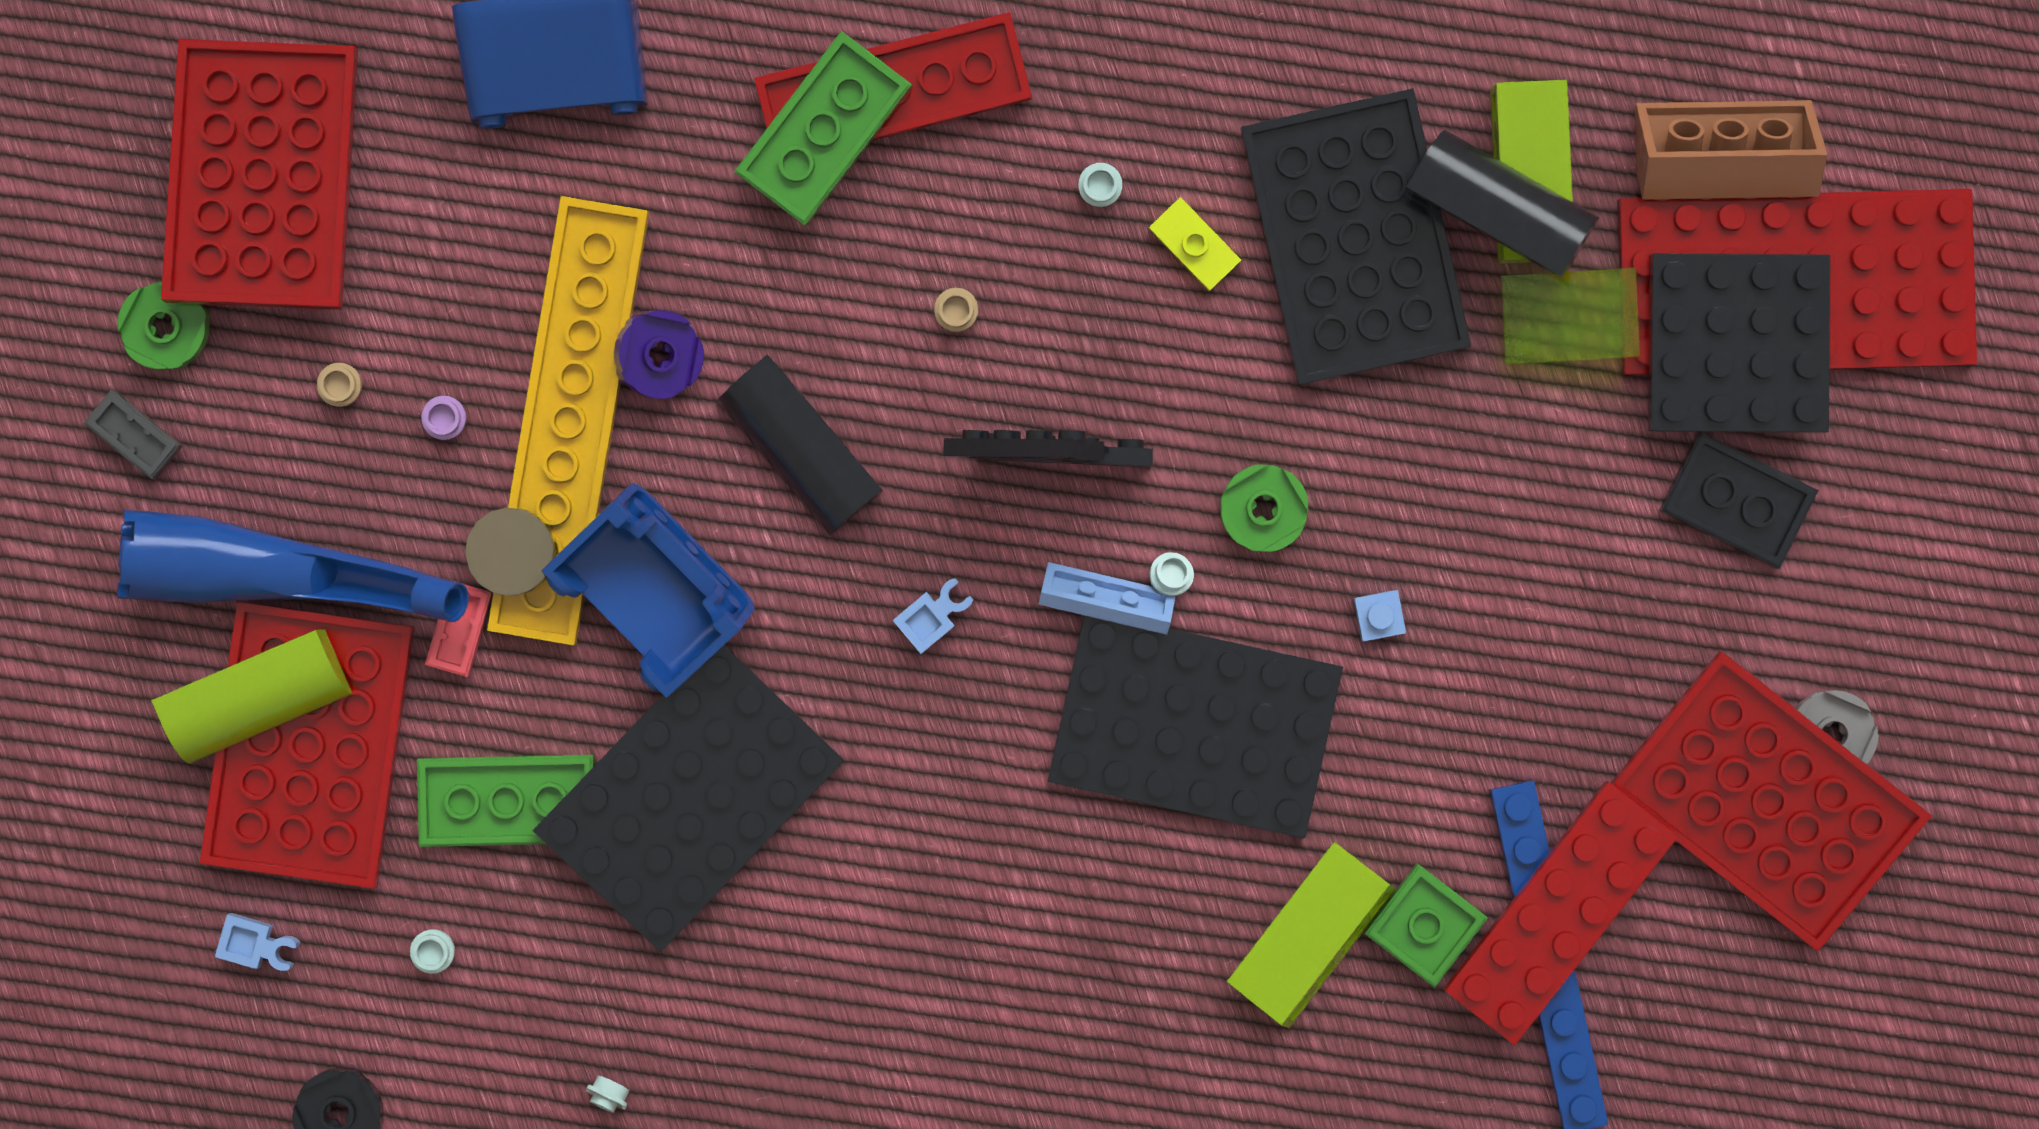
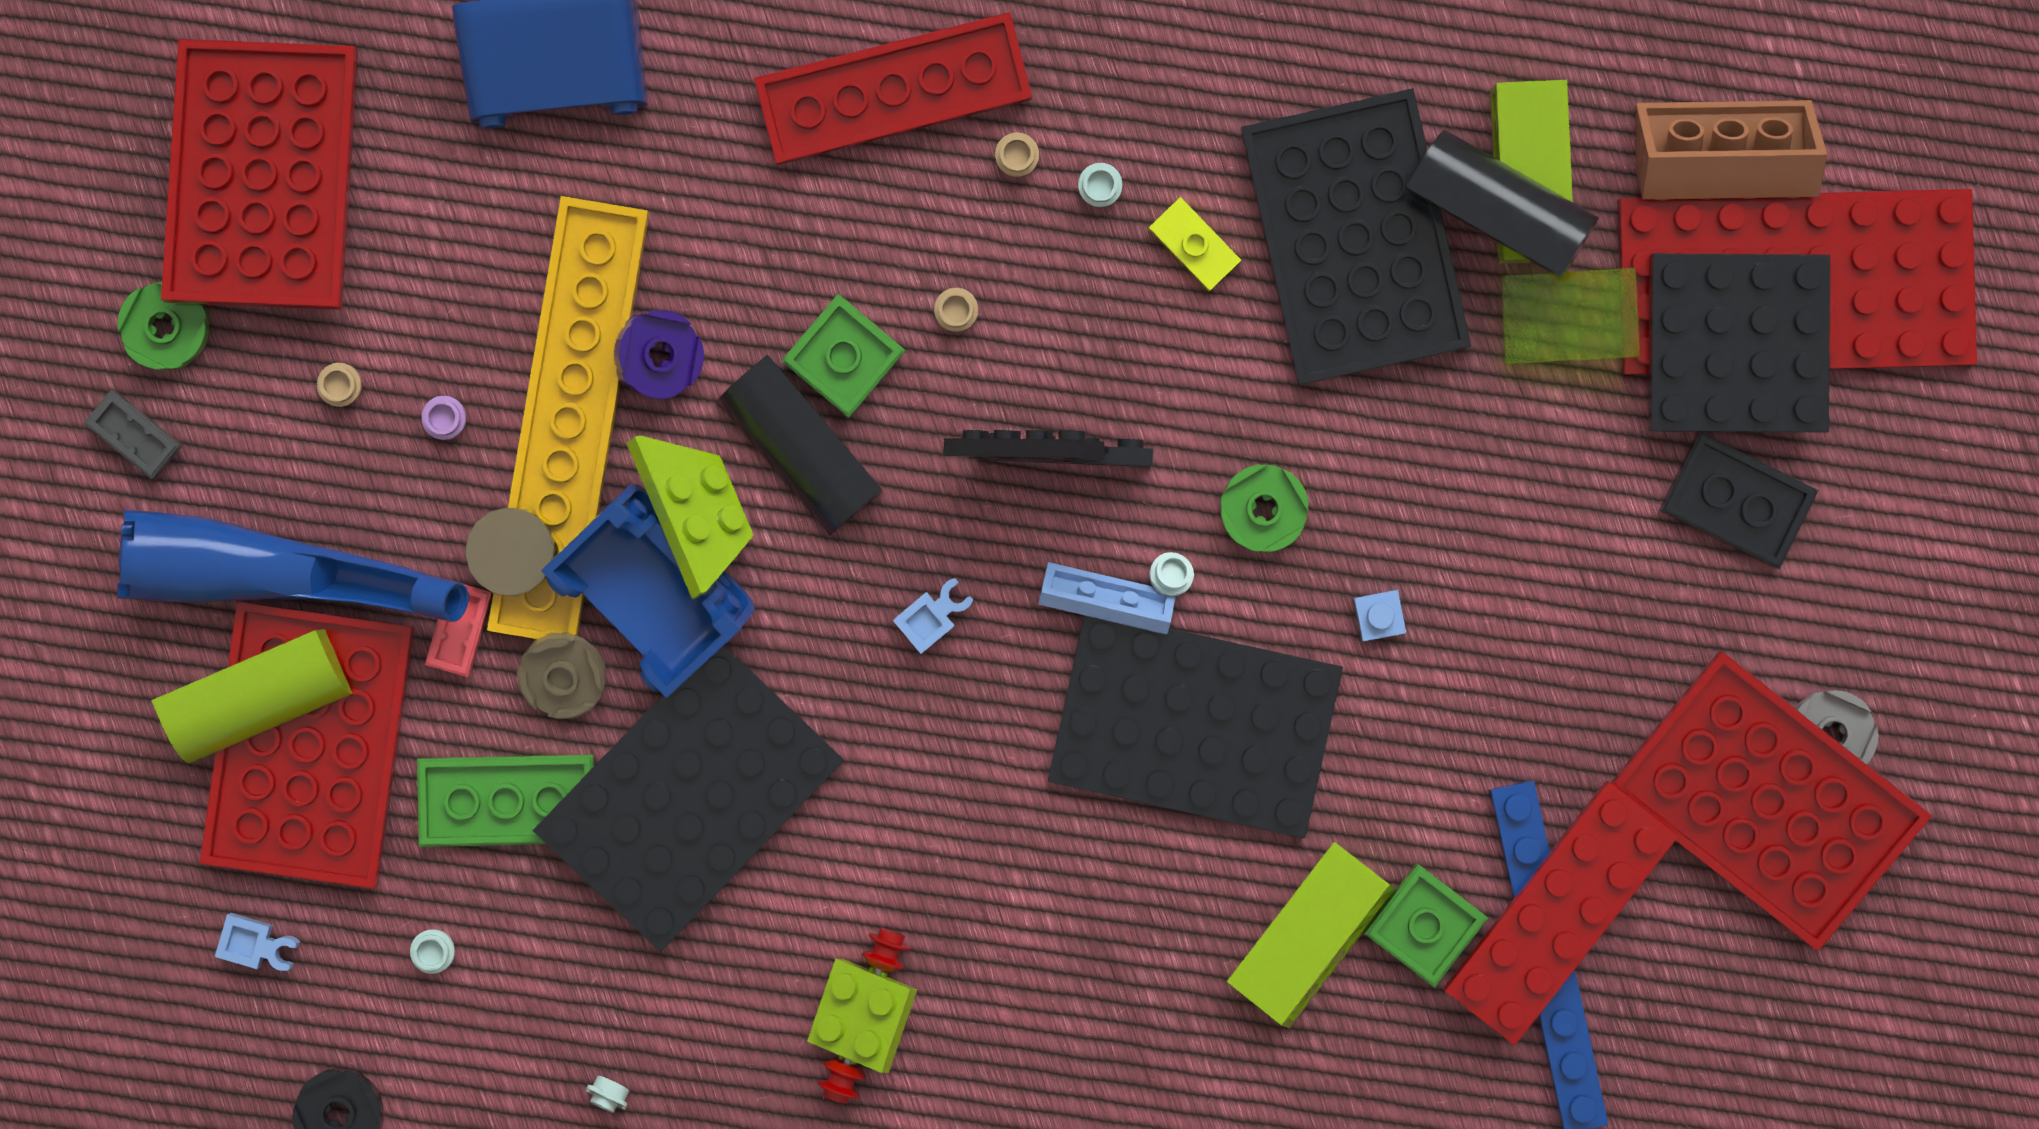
bright green tile [734,31,912,227] -> none
none -> dark tan tile [517,633,607,719]
none -> lime wing [626,435,754,599]
none -> bright green plate [781,294,906,418]
none -> lime plate [807,928,918,1104]
none -> tan plate [995,132,1039,177]

